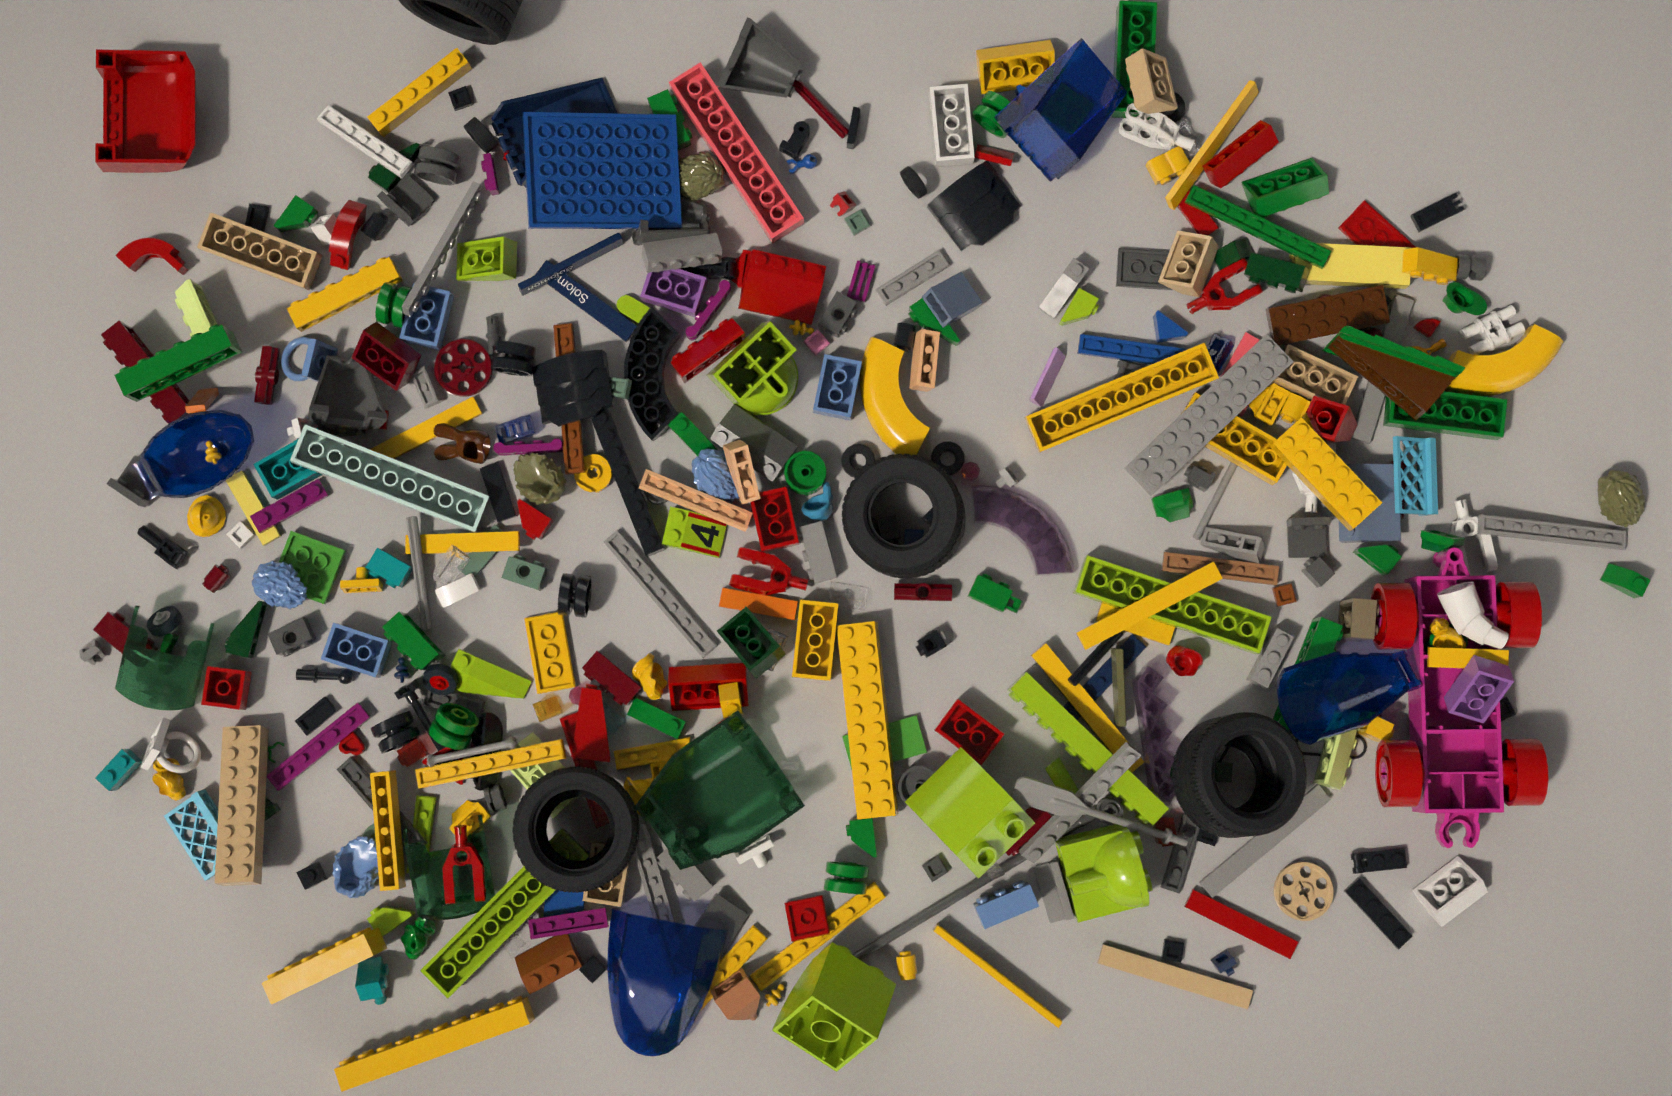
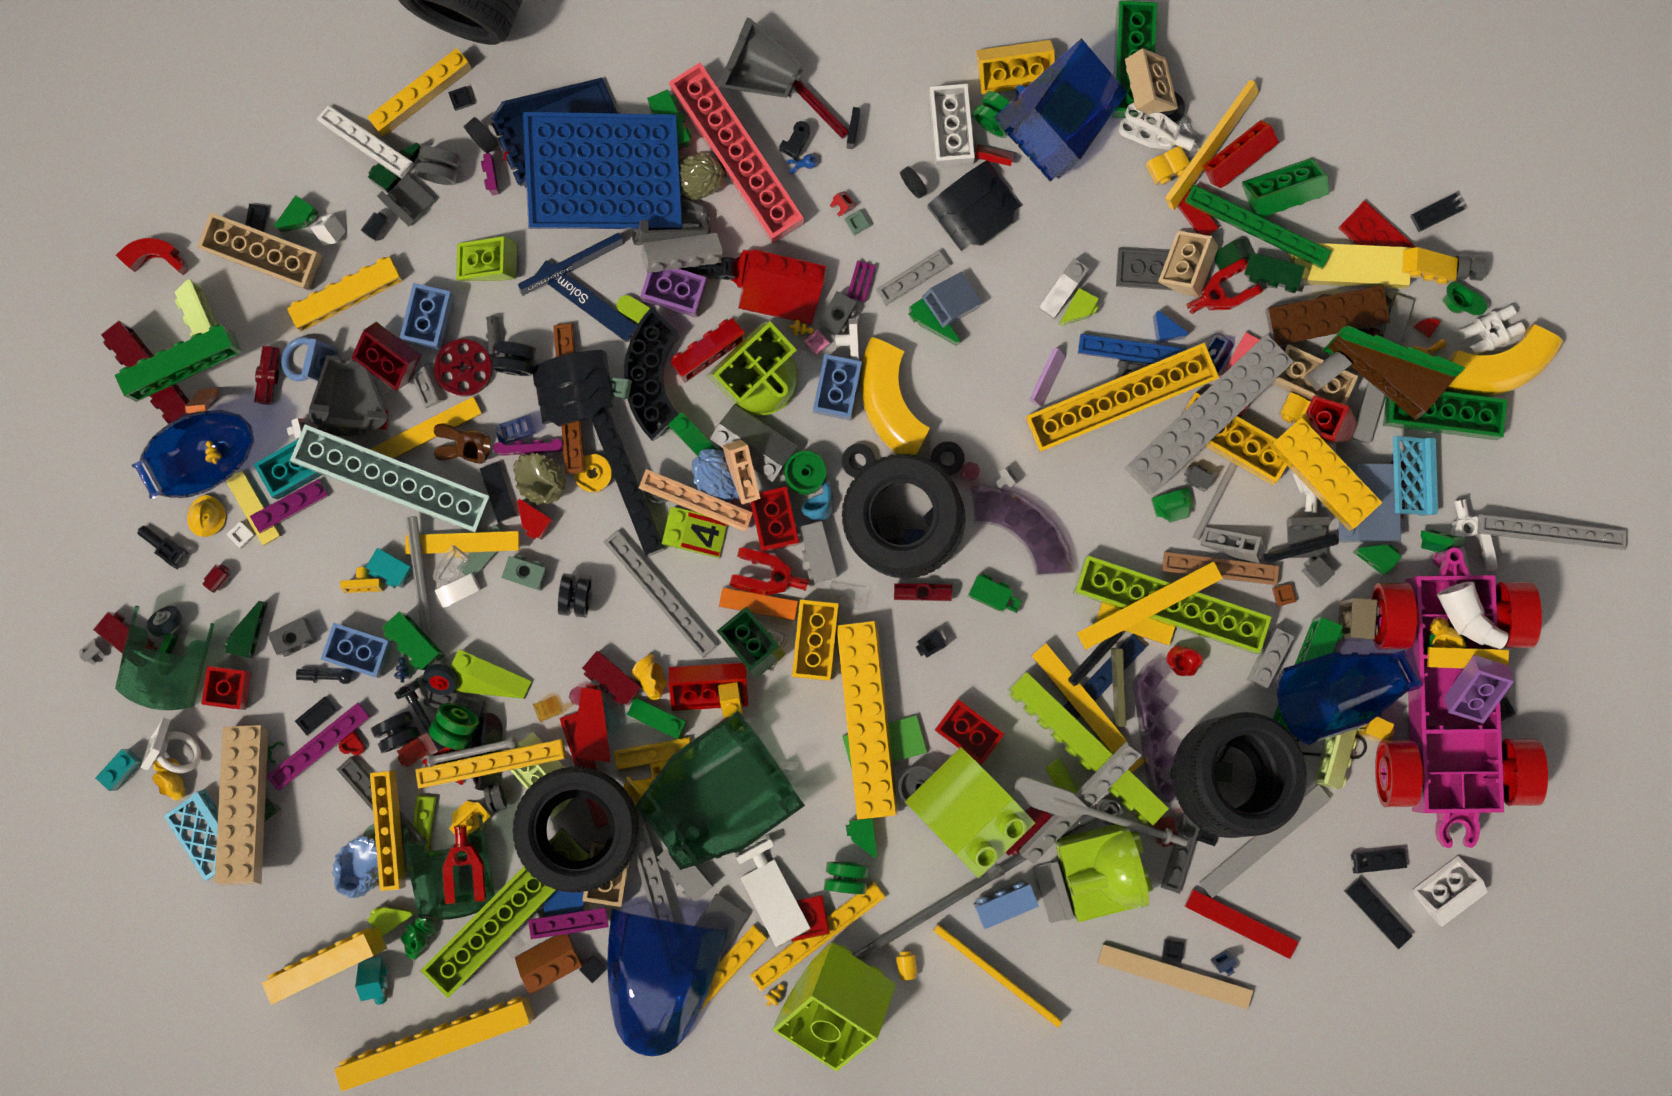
red slope [95,49,196,173] -> none
dark grey bracket [107,455,167,507] -> none
medium blue hair [252,560,307,609] -> none
bright green plate [279,531,346,605] -> none
black brick [296,862,328,890] -> none
red arch [329,200,367,270] -> none
green wheel [375,282,412,328] -> none
light grey plate [402,181,482,317] -> none
yellow tile [524,612,576,694] -> none
magenta plate [685,280,731,341] -> none
nougat piece [710,968,760,1021] -> none
black brick [894,323,916,352] -> none
light nougat brick [909,329,940,392] -> none
dark grey tile [922,855,948,882] -> none
yellow slope [1249,383,1290,426] -> none
tan wedge [1274,862,1334,921] -> none
olive hair [1597,470,1645,528] -> none
green slope [1600,563,1651,598] -> none
none -> white tile [740,860,811,948]
none -> white tile [835,318,859,361]
none -> black axle [1264,534,1339,564]
none -> light grey brick [1305,352,1352,391]

